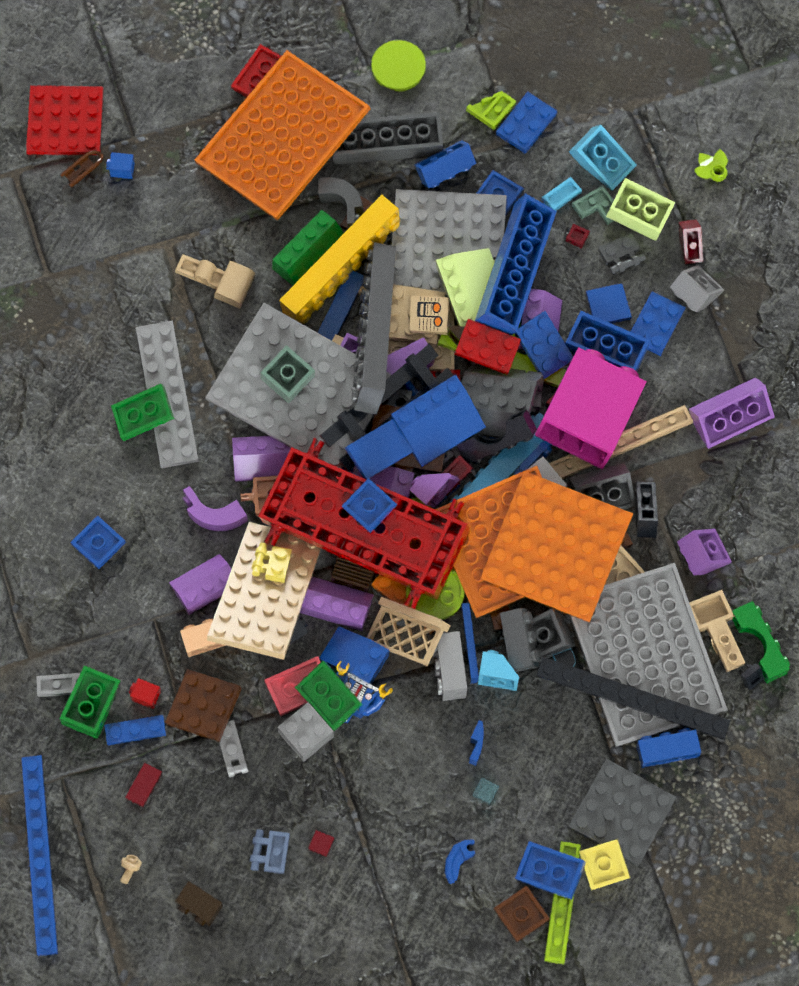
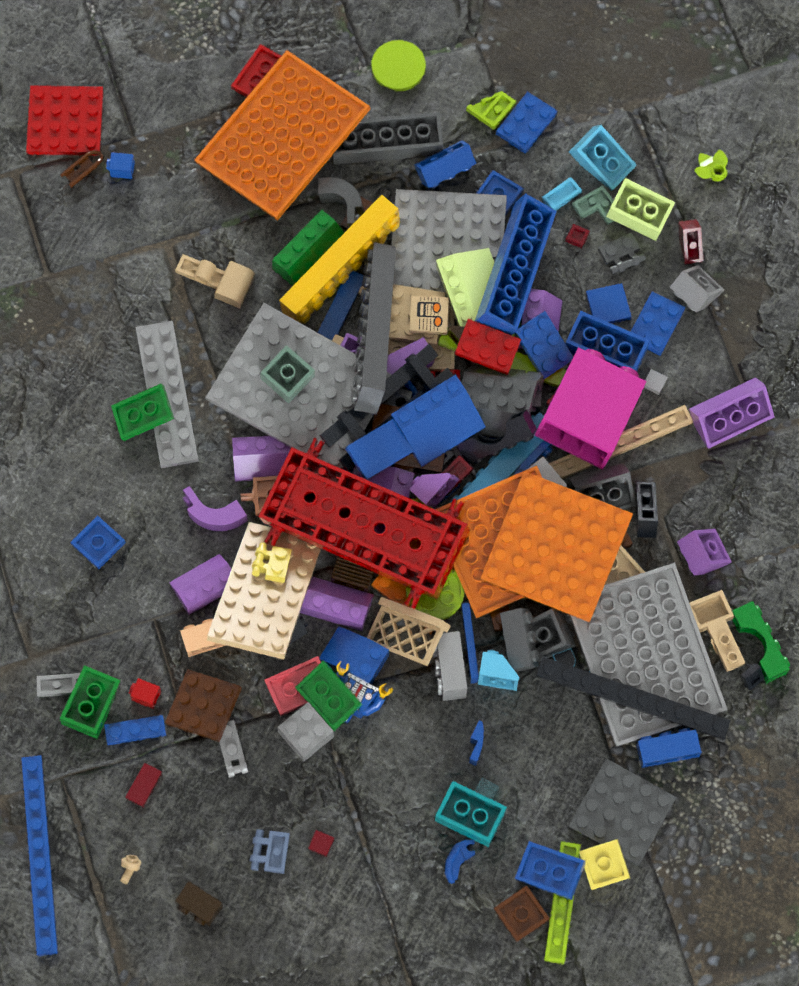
blue tile [342,478,397,533] -> none
none -> teal brick [435,781,507,847]
none -> light grey tile [644,369,668,395]

